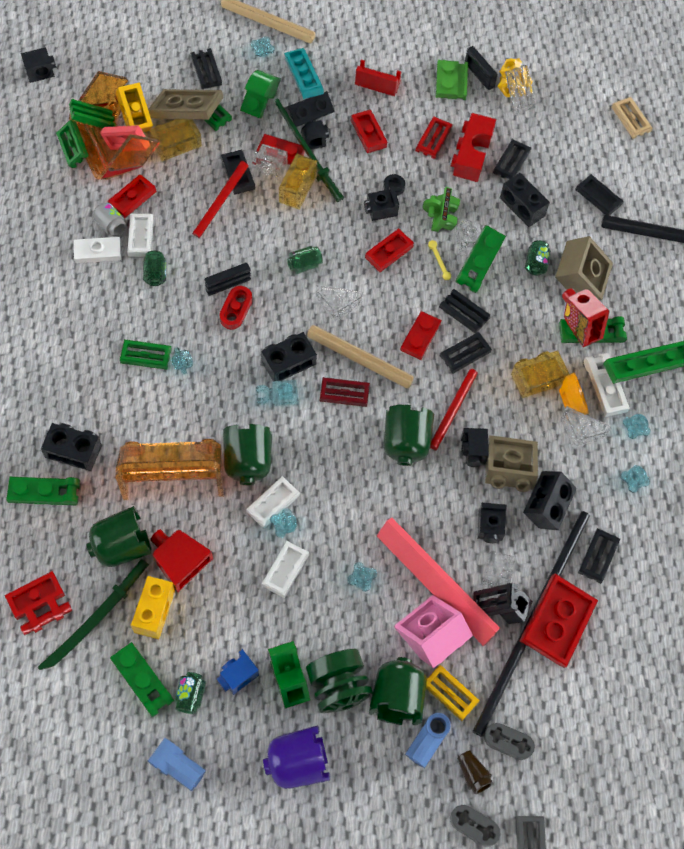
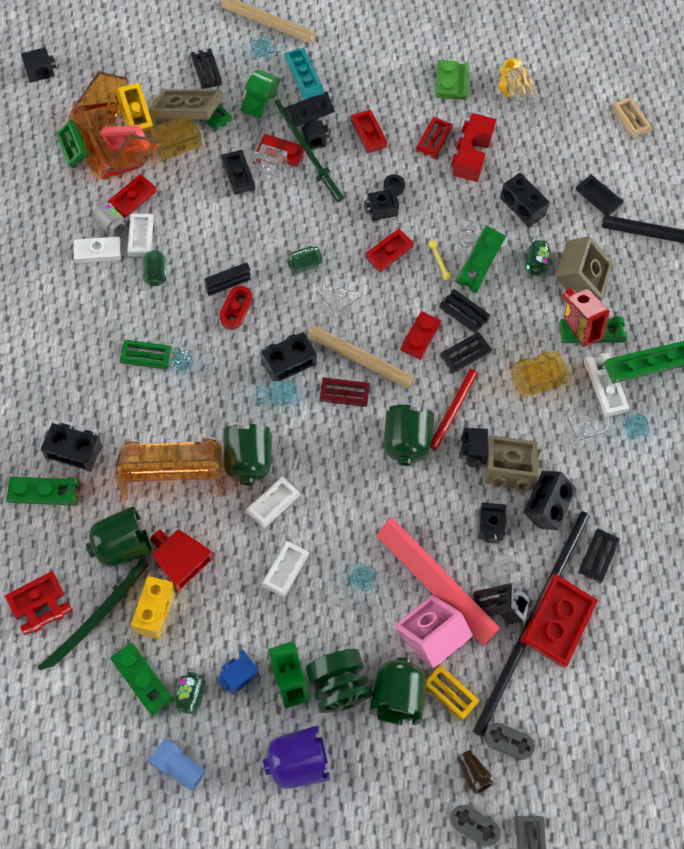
green tile [69,99,116,129] -> none
red bar [192,161,249,238] -> none
clear light blue plate [270,508,297,538] -> none
clear yellow brick [279,154,317,210] -> none
red hinge [355,59,402,97] -> none
medium blue piece [405,713,451,768] -> none
bright green hips [423,187,460,232] -> none
black tile [464,46,498,90] -> none
black tile [493,139,531,179] -> none
light orange piece [559,372,589,416] -> none
clear light blue plate [621,465,650,493] -> none

